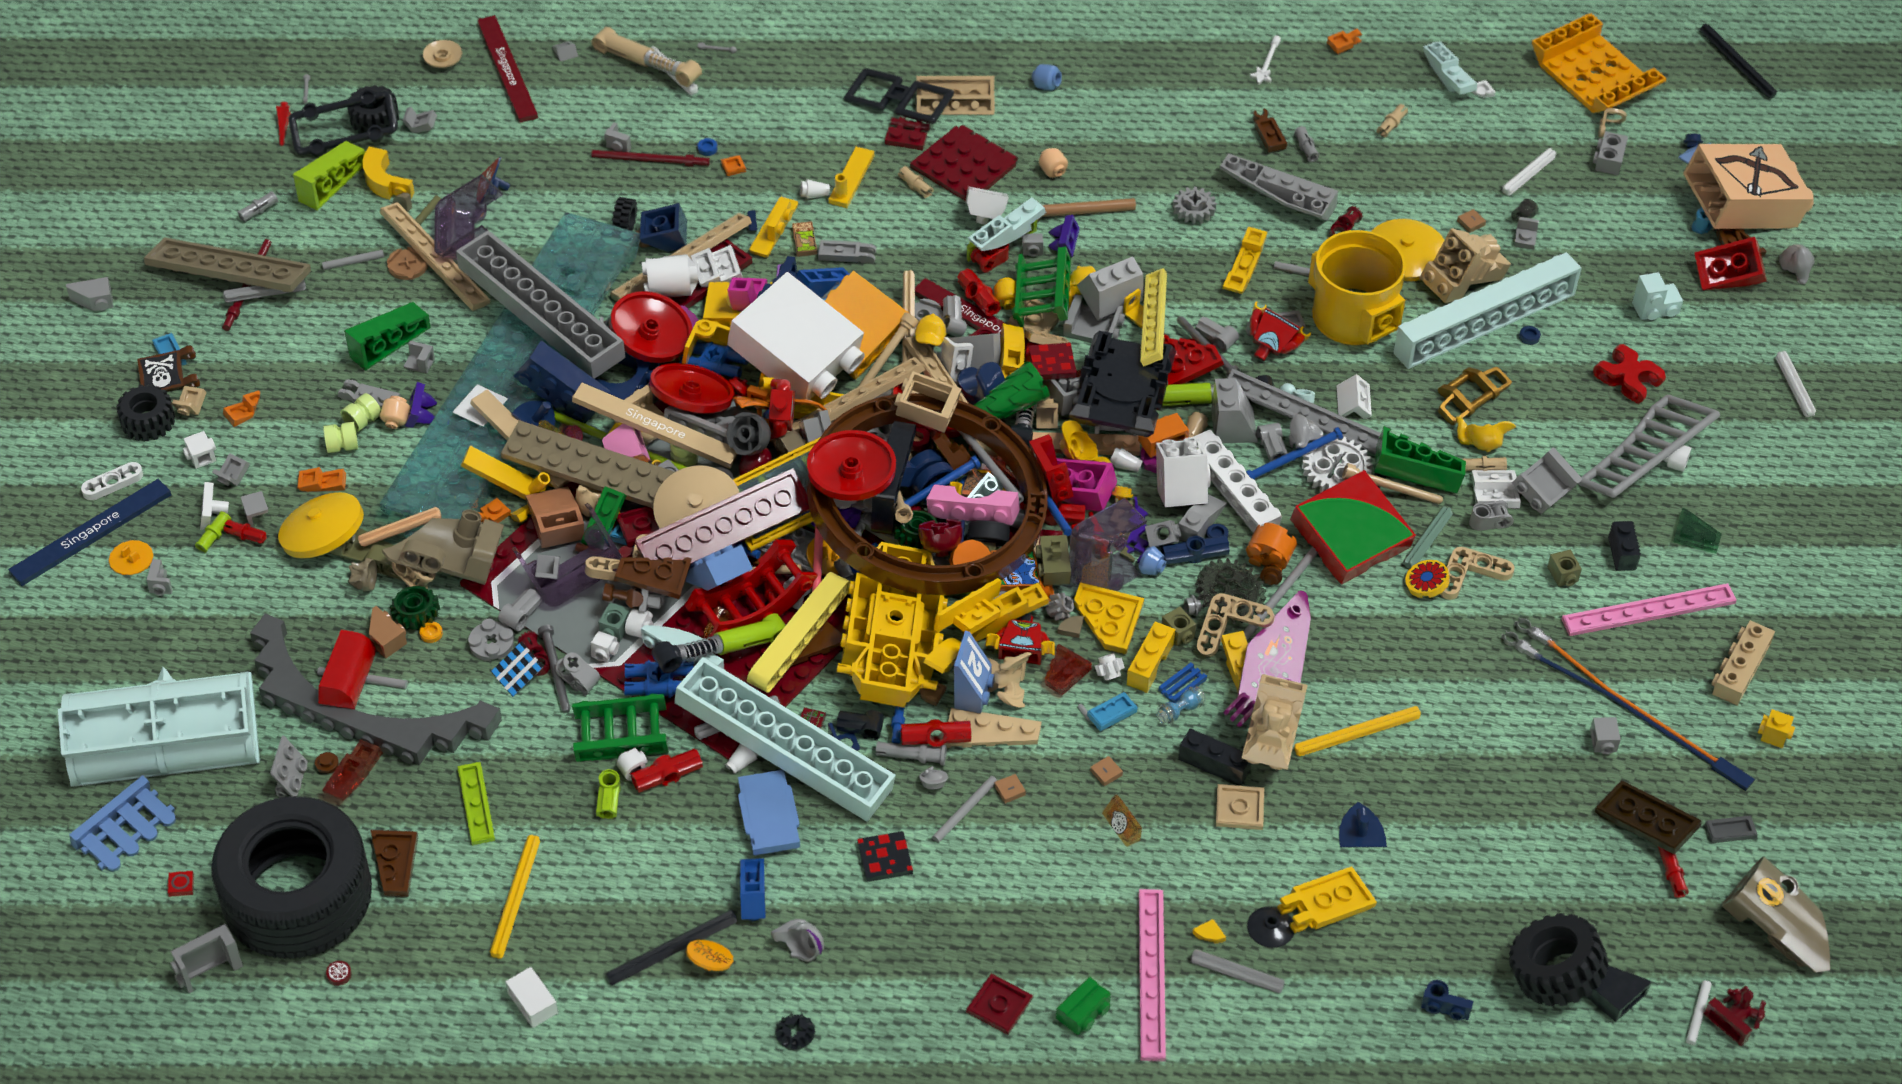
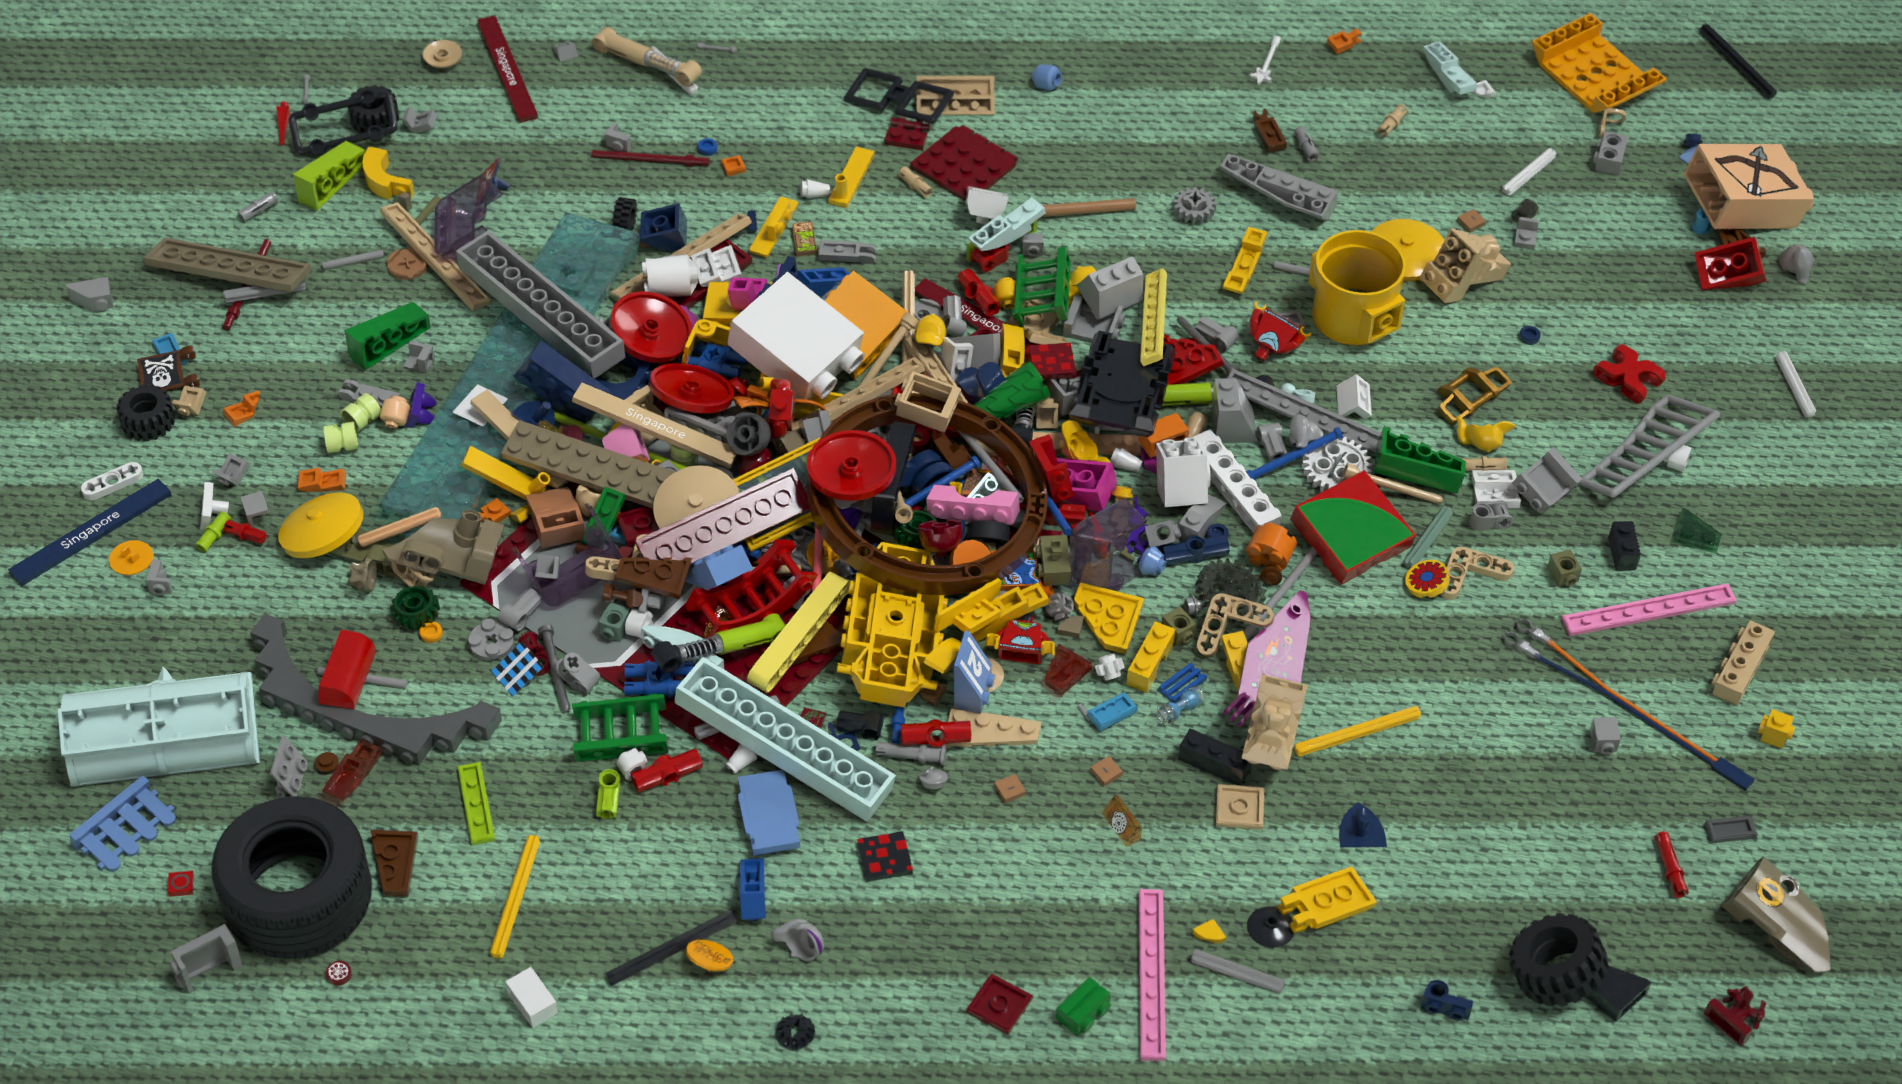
white brick [183,431,216,469] -> none
medium nougat slope [369,606,407,659] -> none
white plate [591,631,619,663] -> none
light grey bar [932,776,997,843] -> none
tan animal [994,652,1031,707] -> none
light nougat head [1039,148,1068,178] -> none
dark purple tile [1048,215,1080,258] -> none
yellow bracket [1123,288,1144,328] -> none
dark red connector [1329,205,1363,237] -> none
light aqua brick [1394,252,1581,369] -> none
dark brown tile [1595,780,1701,855] -> none
light aqua brick [1632,272,1683,320] -> none
white bar [1686,980,1712,1045] -> none

